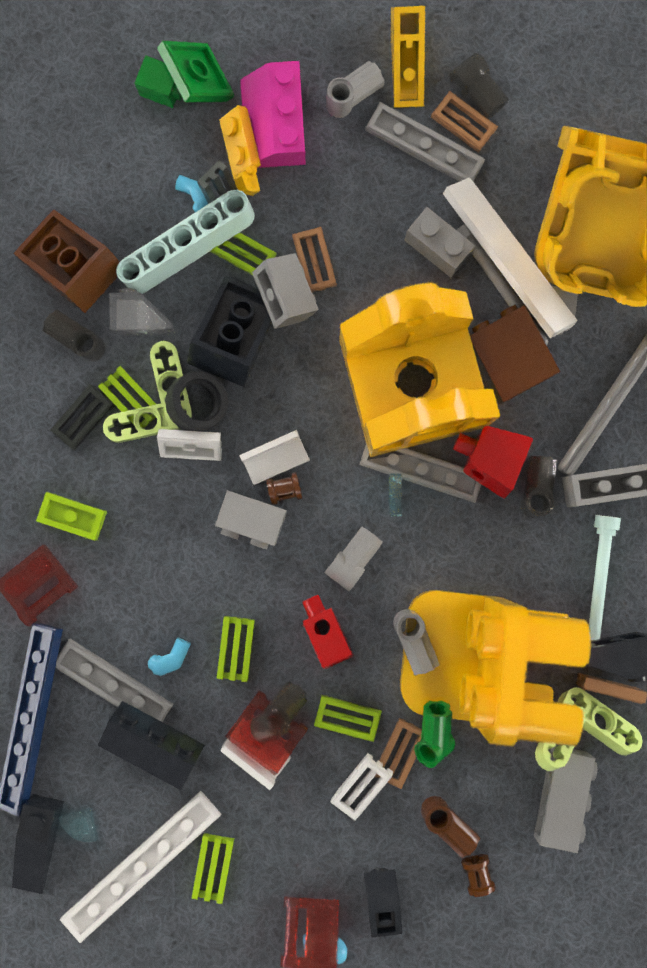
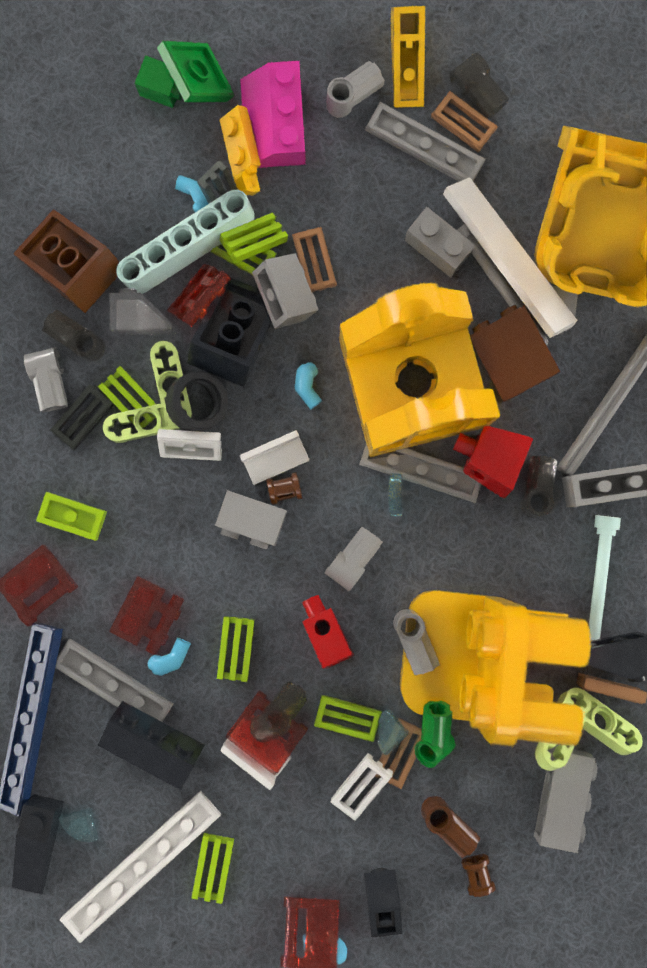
none -> light grey piece [24,348,68,412]
none -> clear red plate [109,576,184,655]
none -> clear red plate [167,264,231,327]
none -> lime tile [219,213,288,264]
none -> medium azure arm [294,362,322,410]
none -> clear light blue tile [377,709,409,755]

